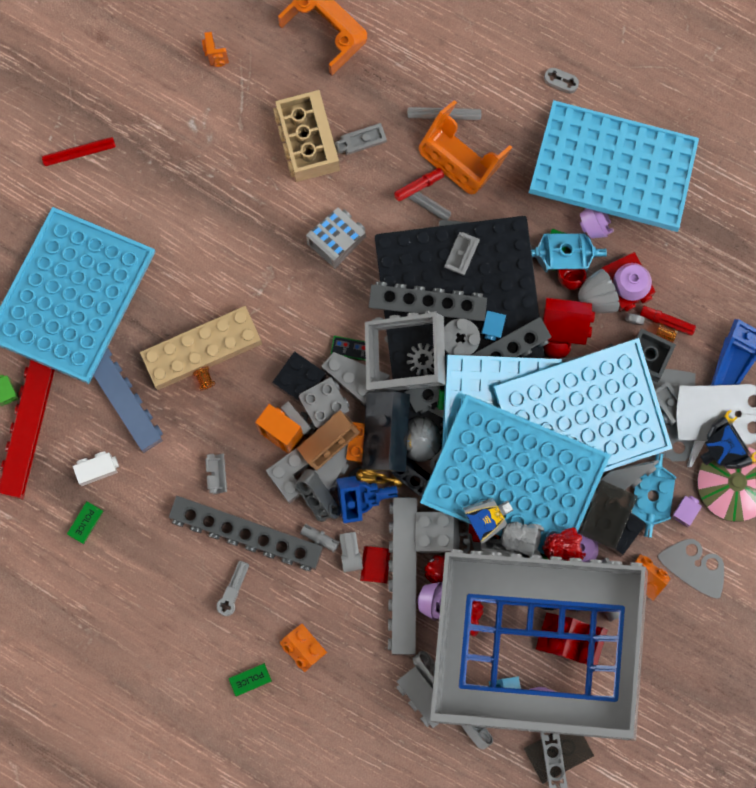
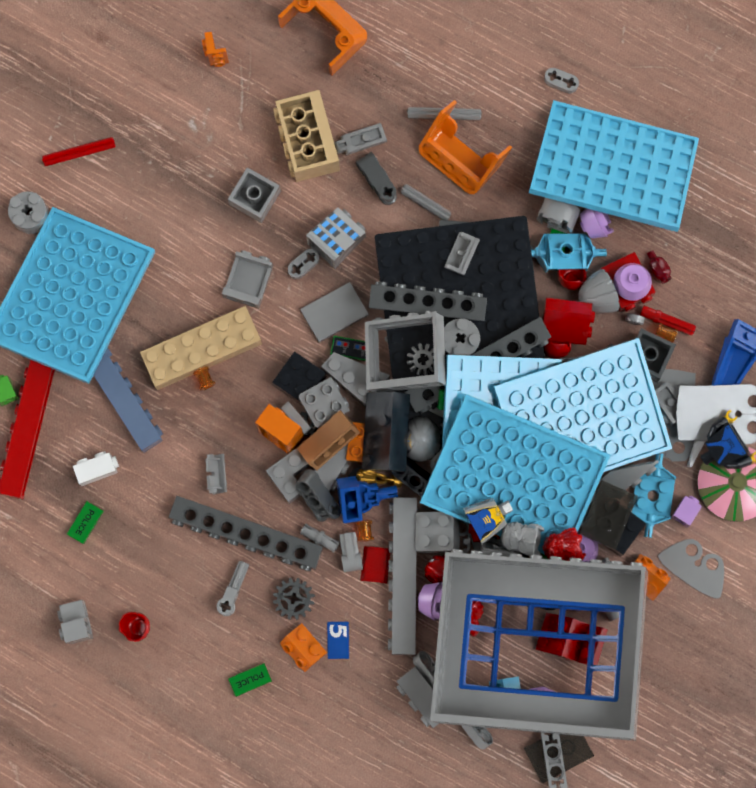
red axle [394,168,444,202] -> none
dark azure brick [481,311,506,341] -> none
none -> light grey brick [8,191,49,234]
none -> light grey brick [57,600,94,644]
none -> red hair [119,612,150,642]
none -> light grey panel [222,250,273,309]
none -> light grey brick [228,167,281,223]
none -> dark grey gear [273,578,315,620]
none -> light grey beam [288,249,319,279]
none -> light grey tile [300,282,369,343]
none -> blue sticker [327,622,349,659]
none -> dark grey piece [355,152,397,205]
none -> clear orange bush [355,520,374,542]
none -> light grey brick [537,198,580,233]
none -> dark red plant [647,250,672,284]

